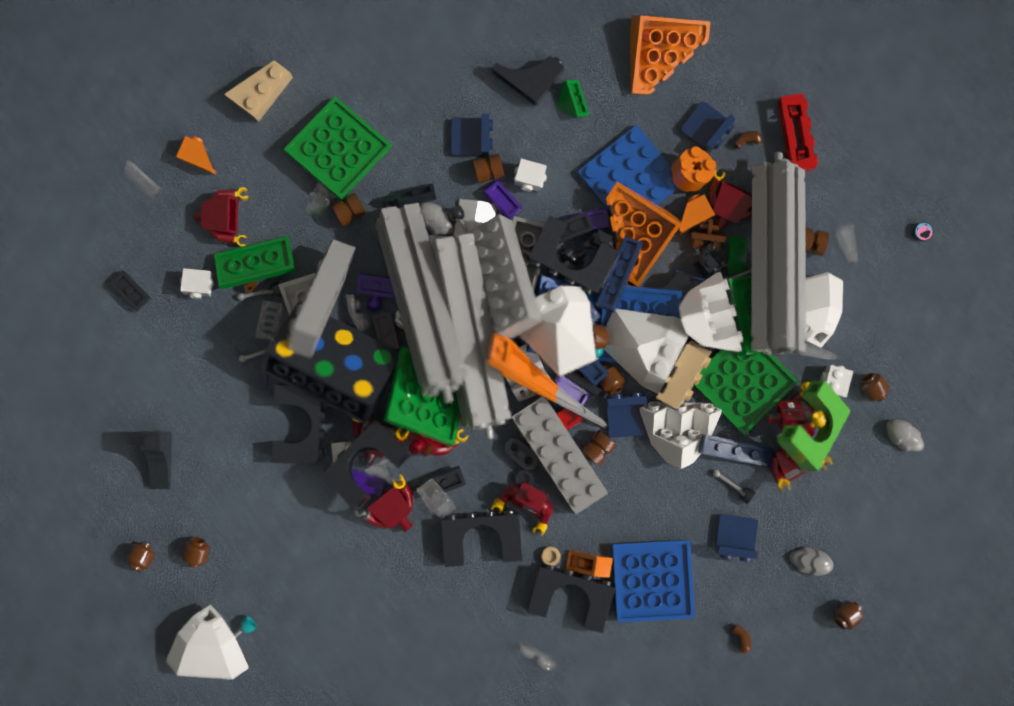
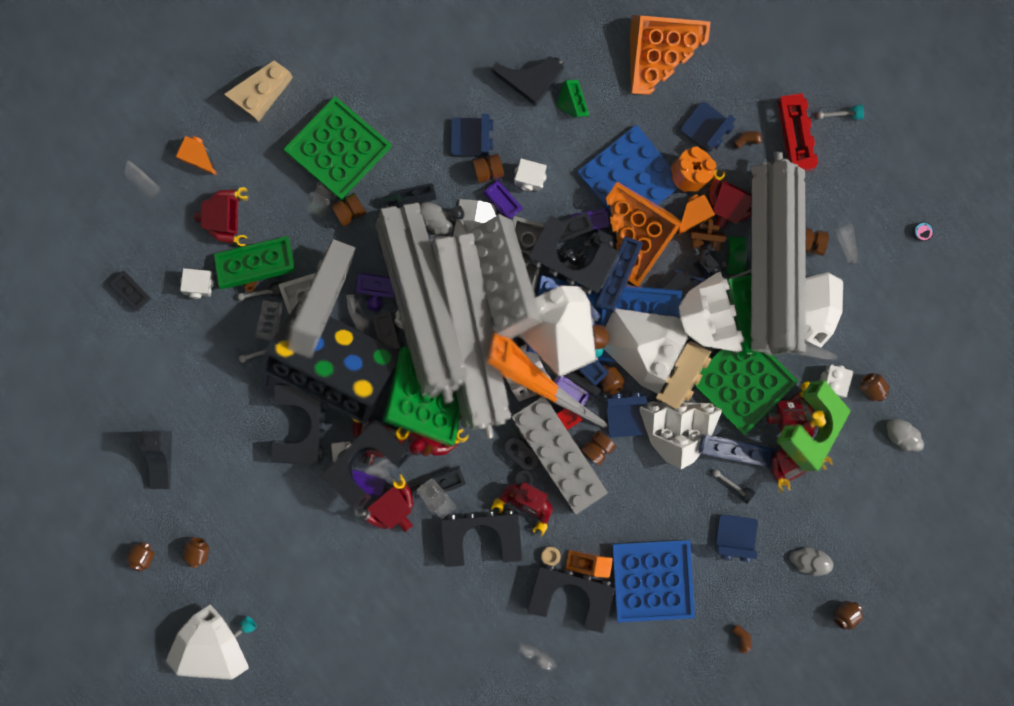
none -> hinge [816,104,864,120]

